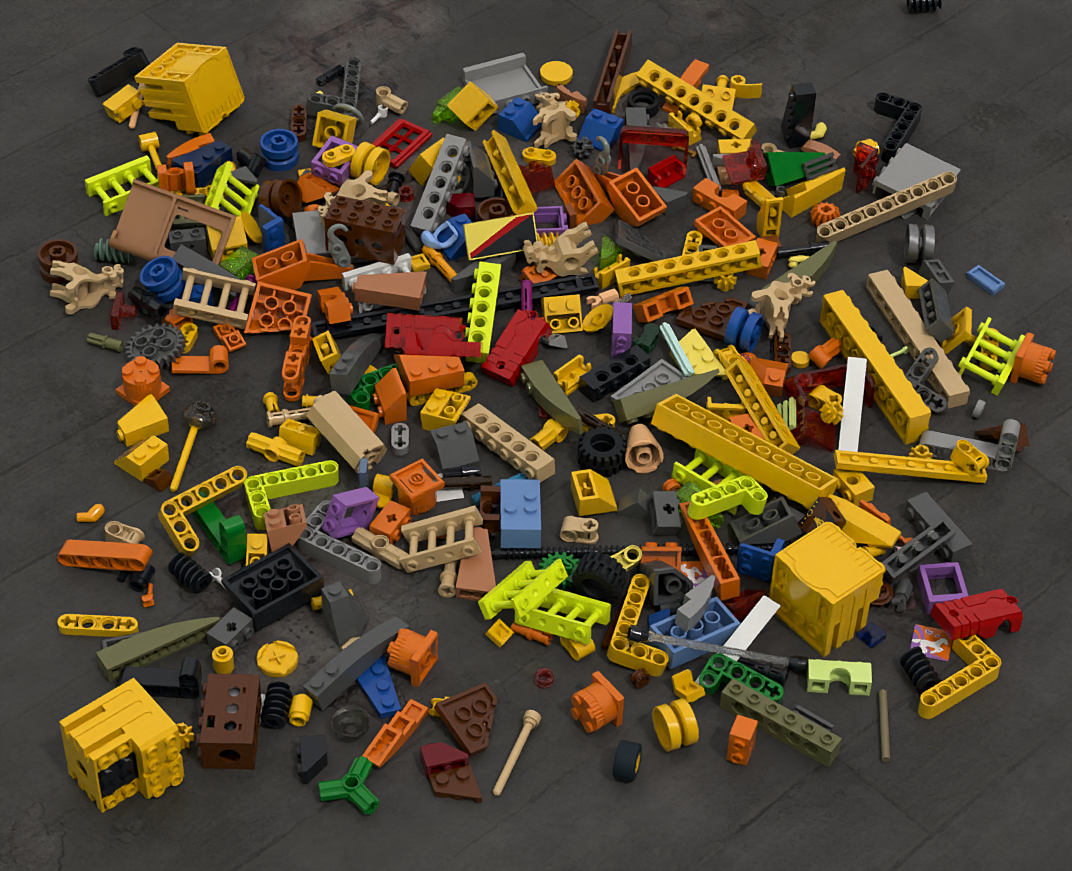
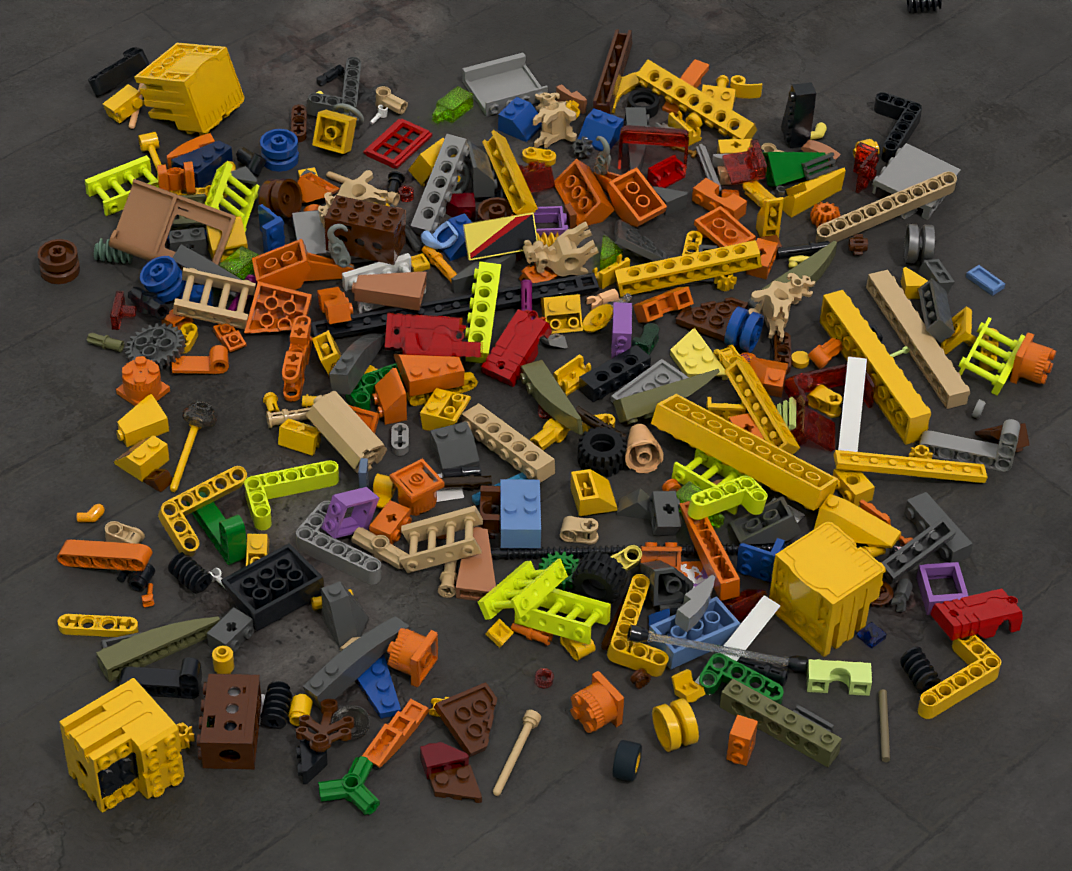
tan animal [50,260,124,314] -> none
yellow piece [241,211,262,243] -> none
yellow piece [246,432,305,466] -> none
yellow tile [257,641,298,678] -> none
nougat slope [263,504,307,552] -> none
medium lavender window [311,135,358,186] -> none
yellow plate [322,144,355,168] -> none
yellow wheel [350,142,390,186] -> none
yellow slope [447,81,498,131] -> none
yellow tile [540,61,573,86] -> none
light aqua axle [659,322,694,377] -> none
reddish brown torso [798,497,846,533] -> none
yellow gear [820,401,844,425] -> none
dark grey beam [905,347,948,415] -> none
sticker [910,624,952,661] -> none
yellow piece [950,440,989,476] -> none
none -> reddish brown plant [296,699,354,752]
none -> reddish brown gear [848,234,868,255]

